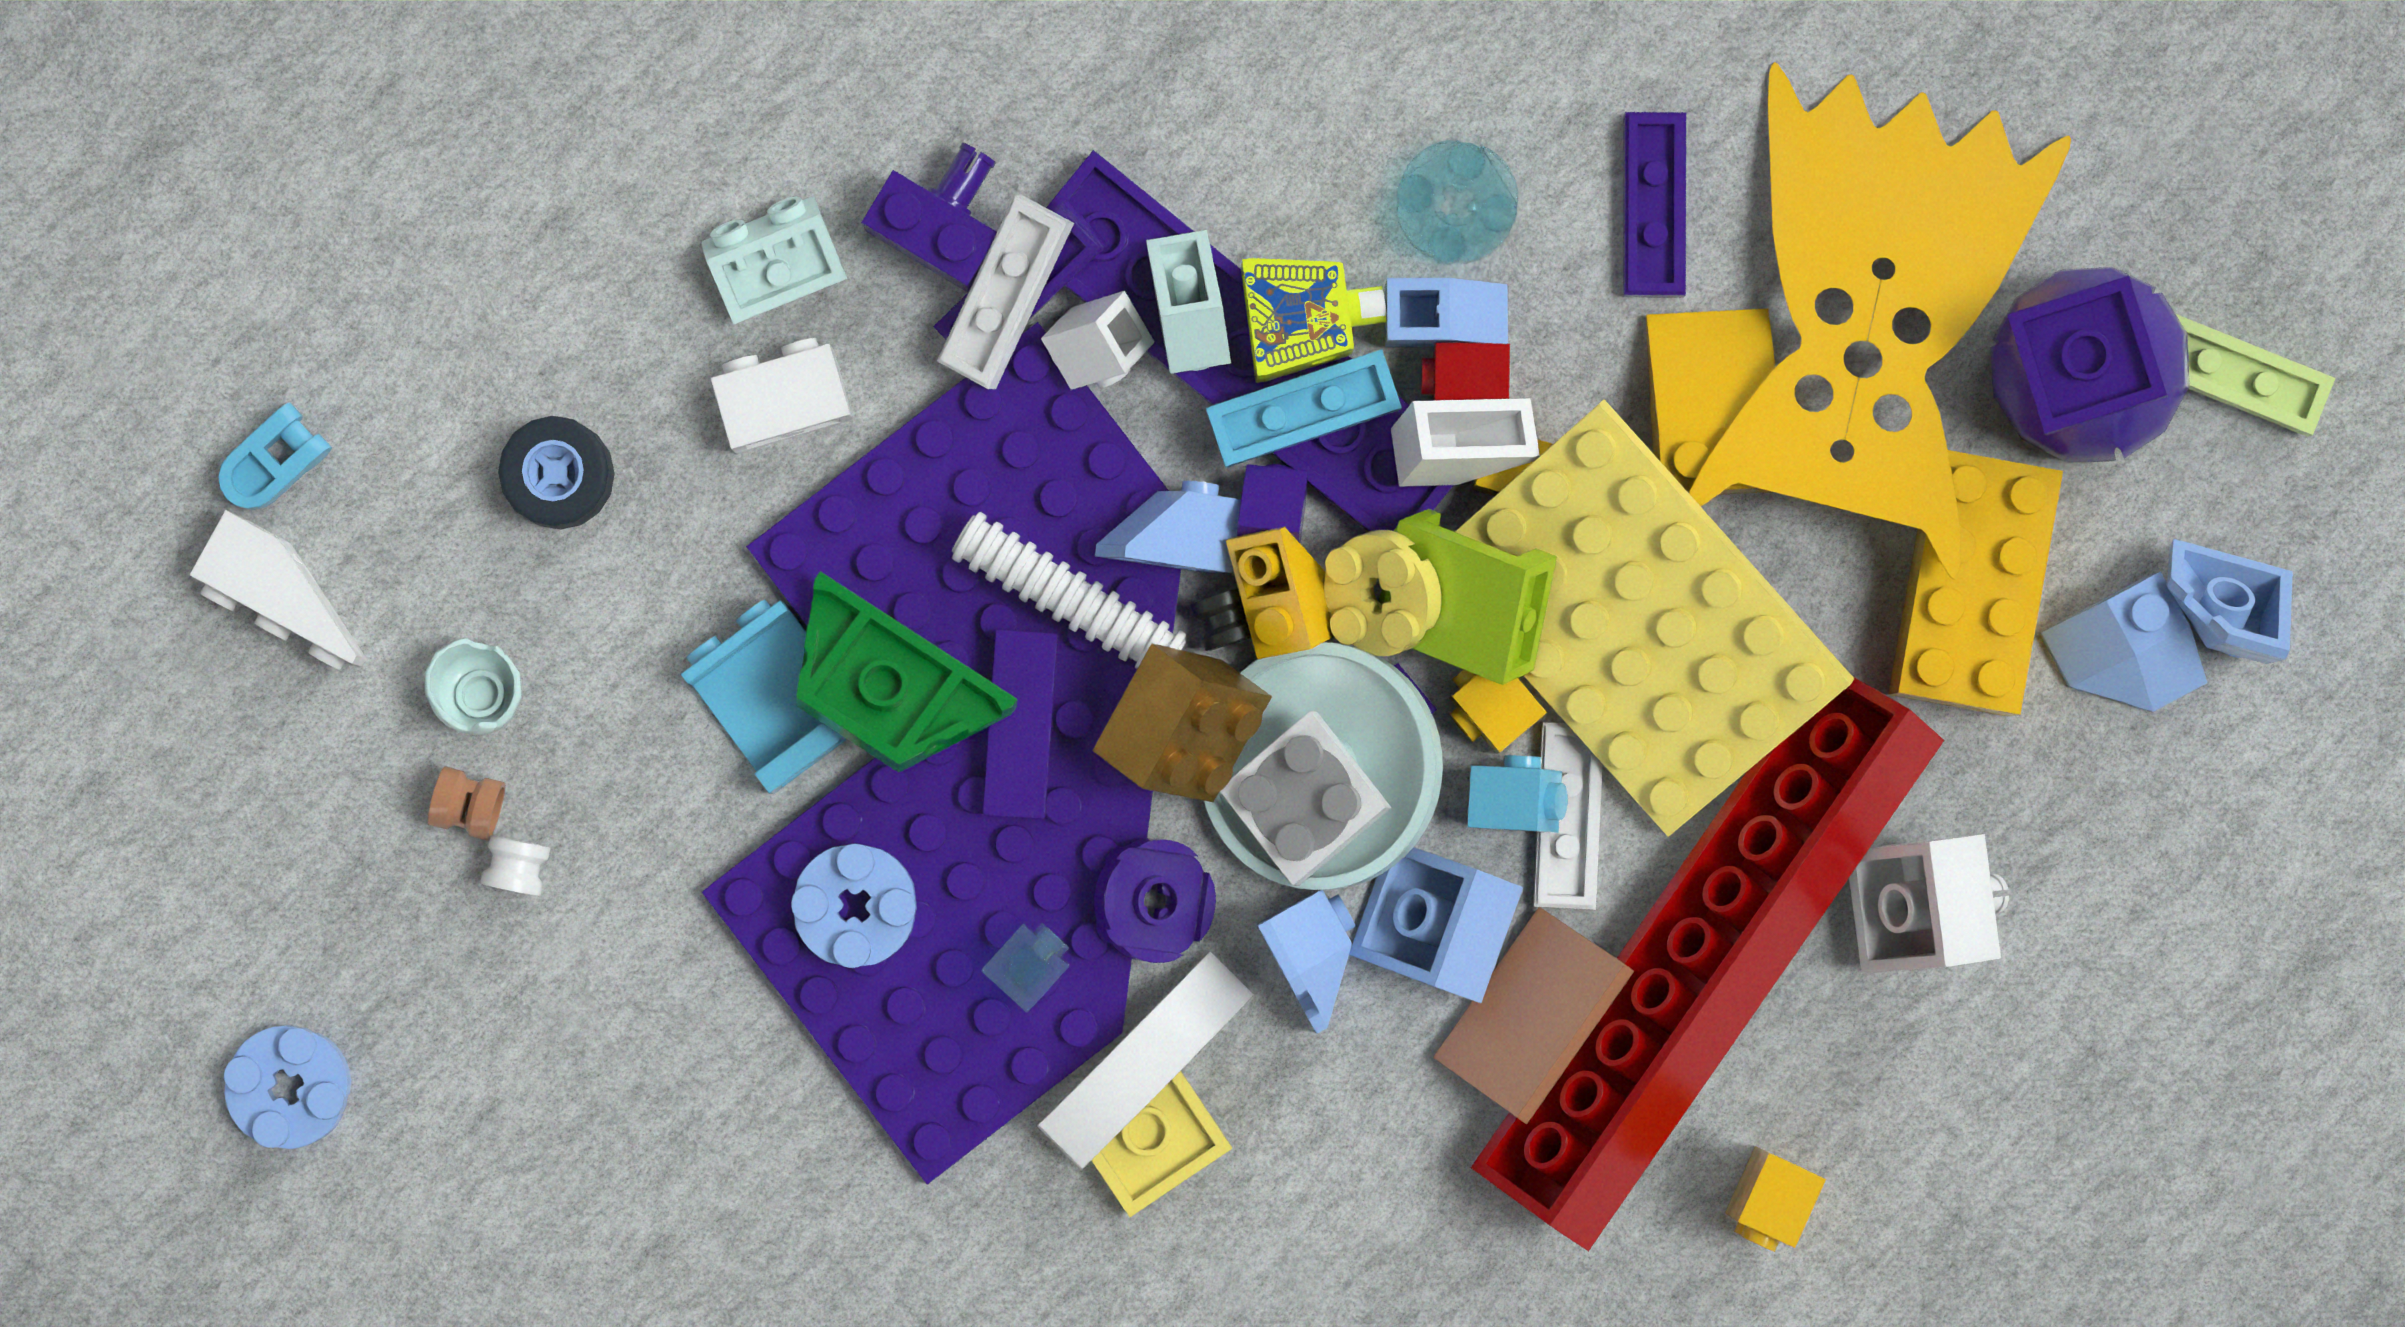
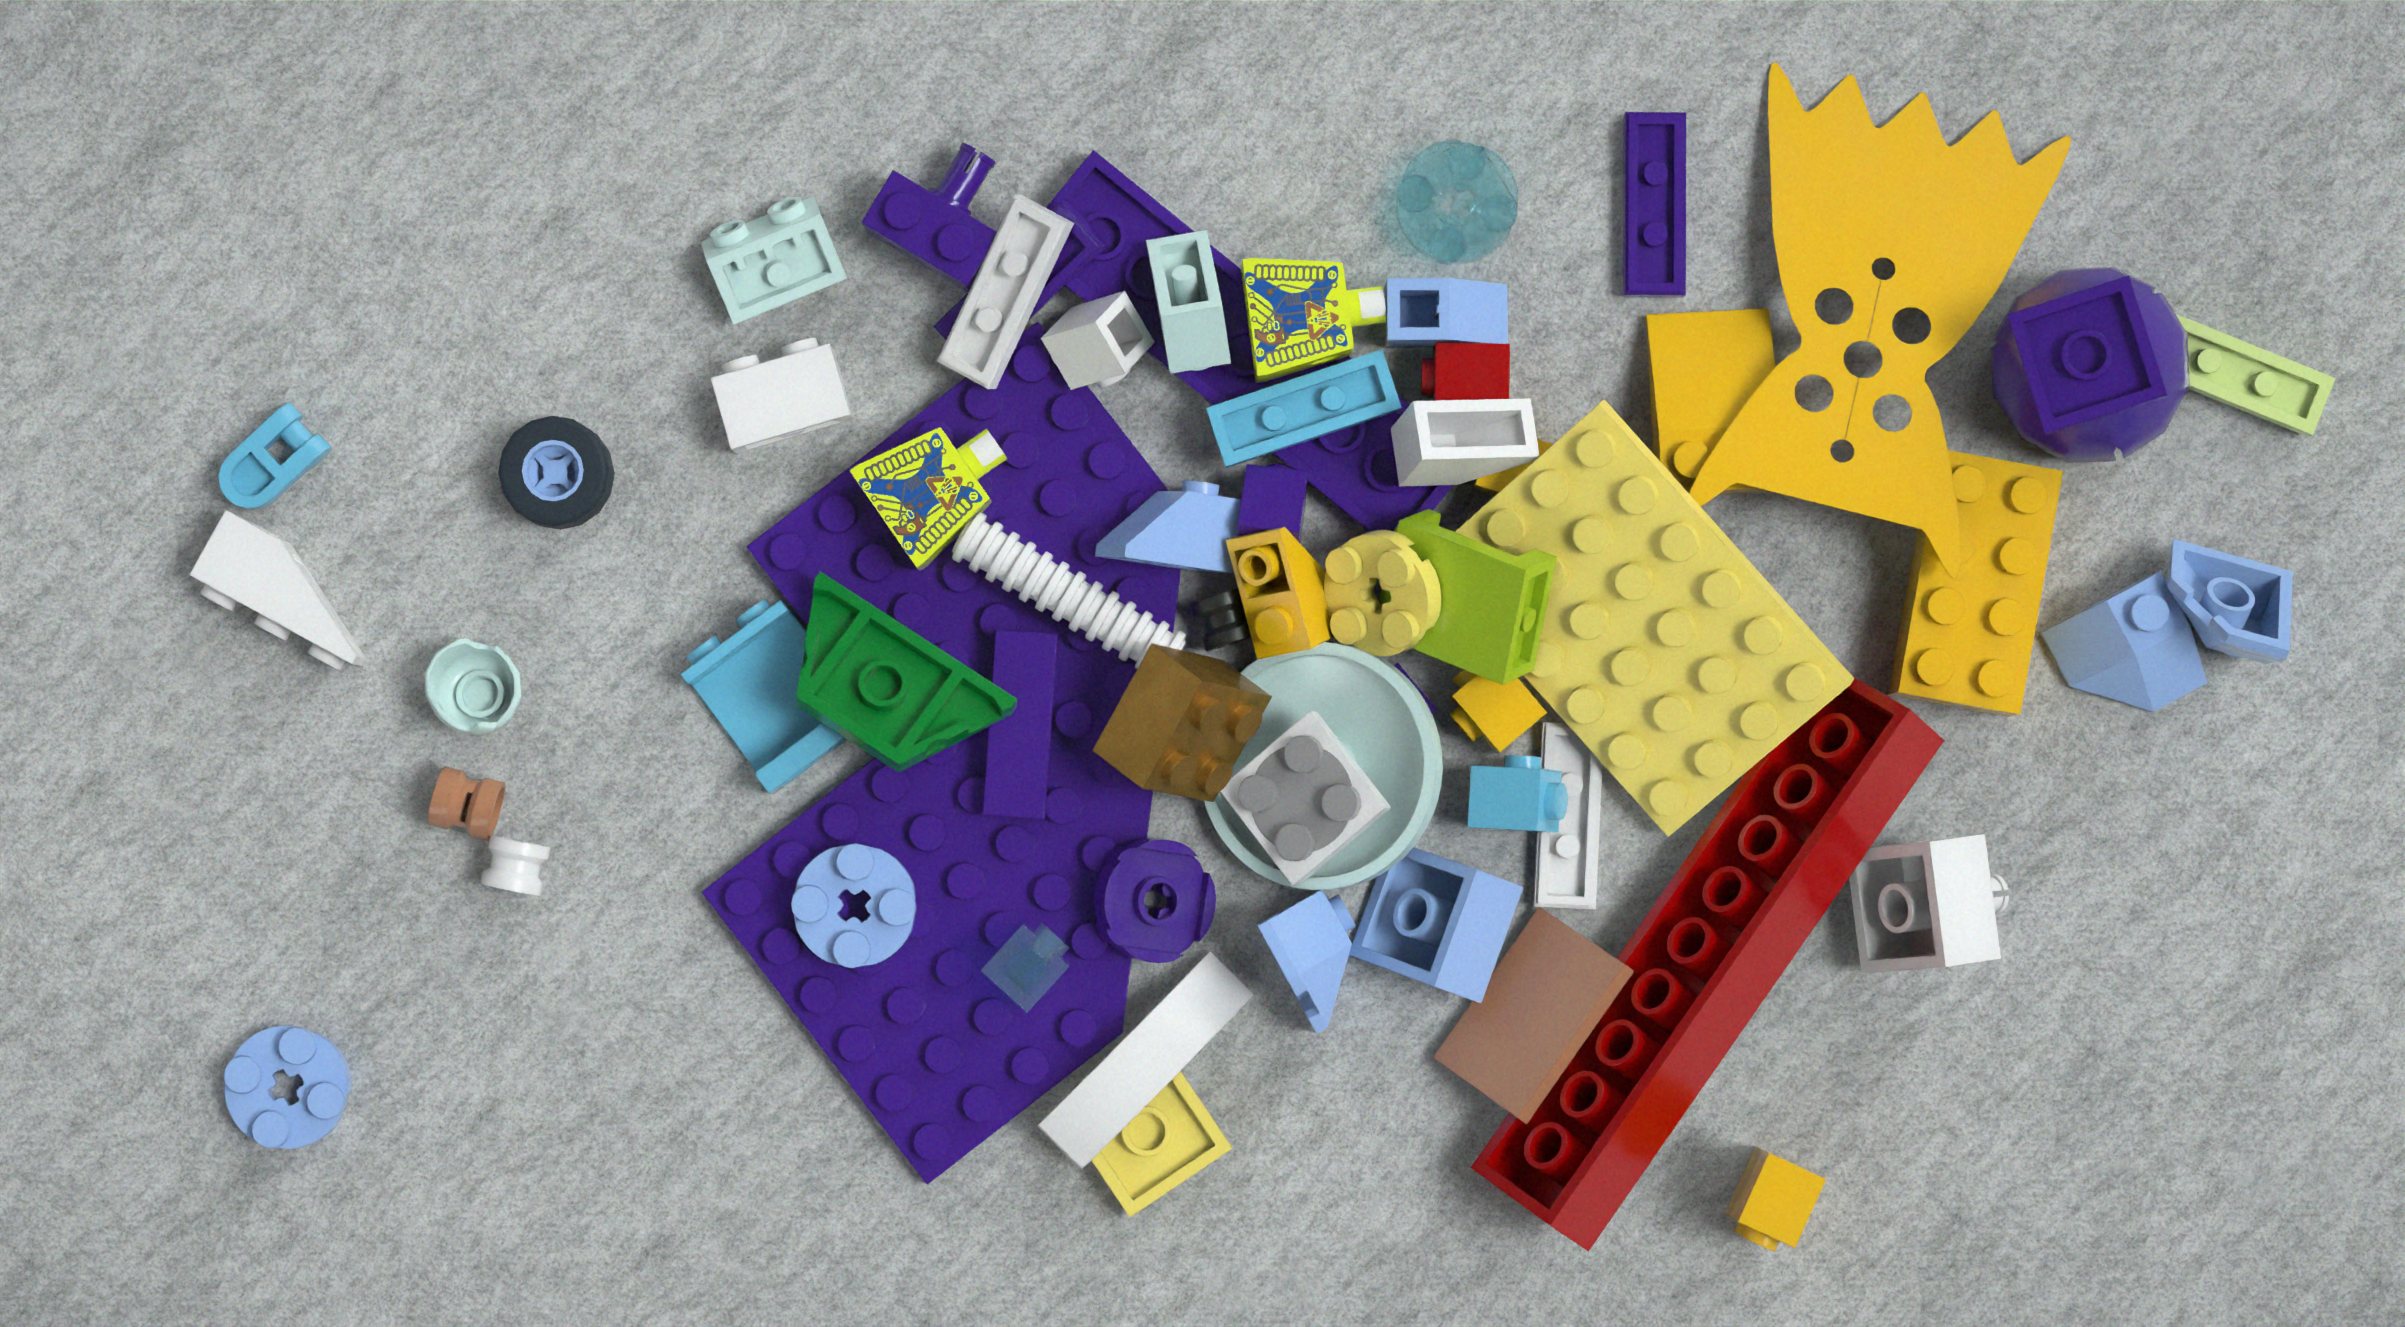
none -> torso [849,427,1007,571]

